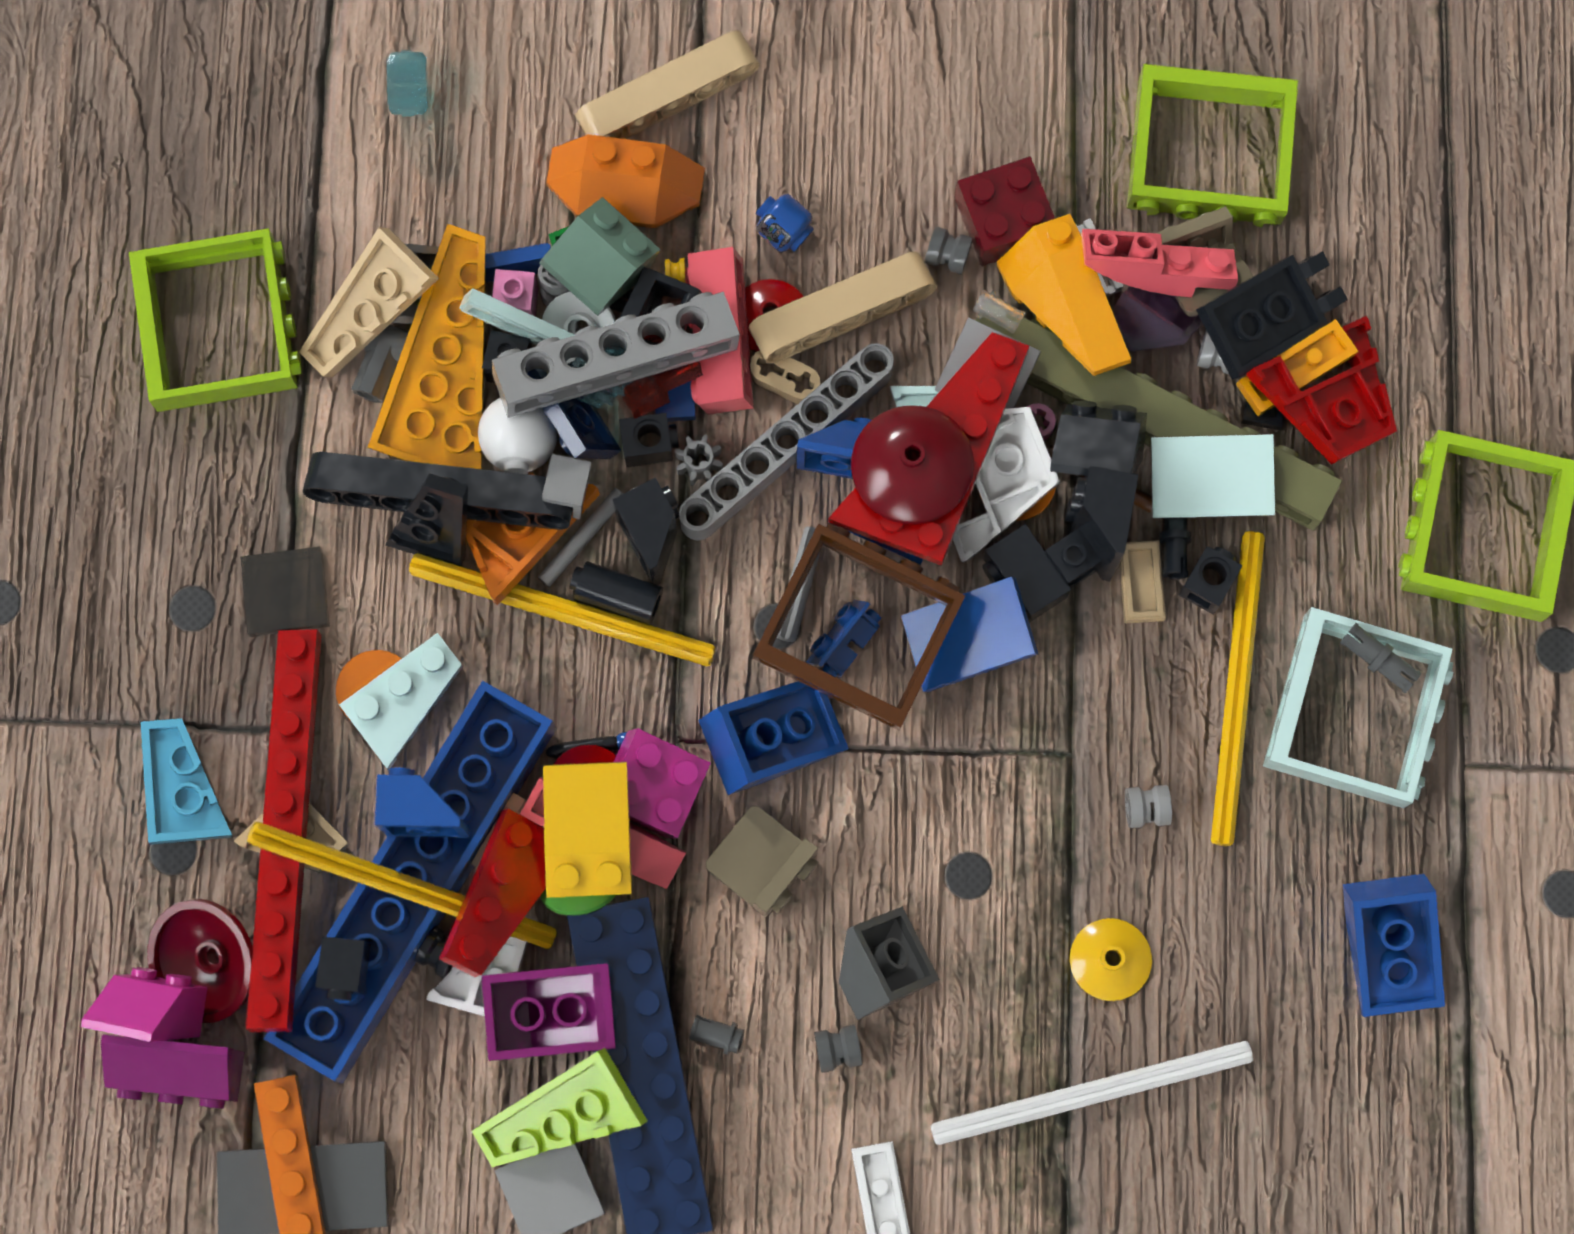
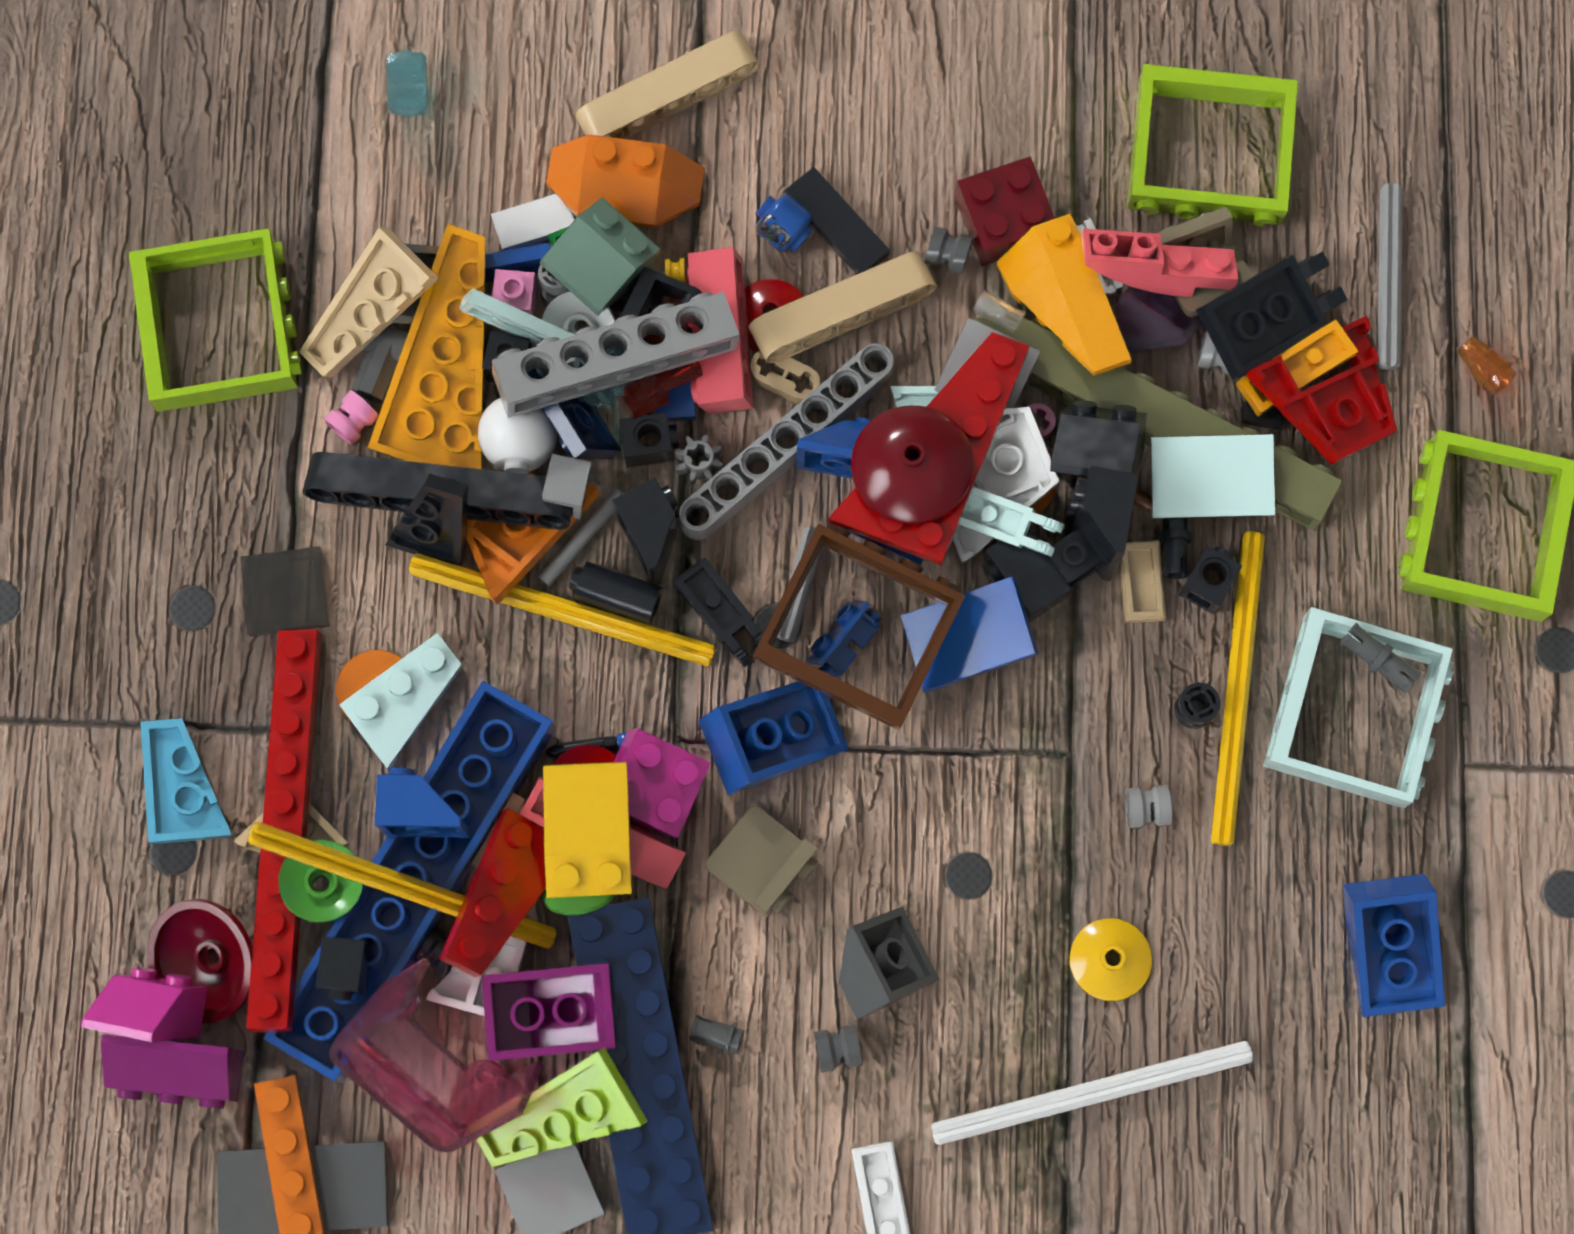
none -> bright green dish [278,840,363,923]
none -> bright pink wheel [323,390,379,446]
none -> clear pink windscreen [329,958,544,1152]
none -> white tile [491,194,574,251]
none -> black hinge [673,557,763,667]
none -> black tile [784,167,890,275]
none -> light aqua hinge [959,487,1064,557]
none -> black wheel [1174,682,1220,729]
none -> light grey axle [1377,183,1403,371]
none -> clear orange cone [1457,336,1516,395]

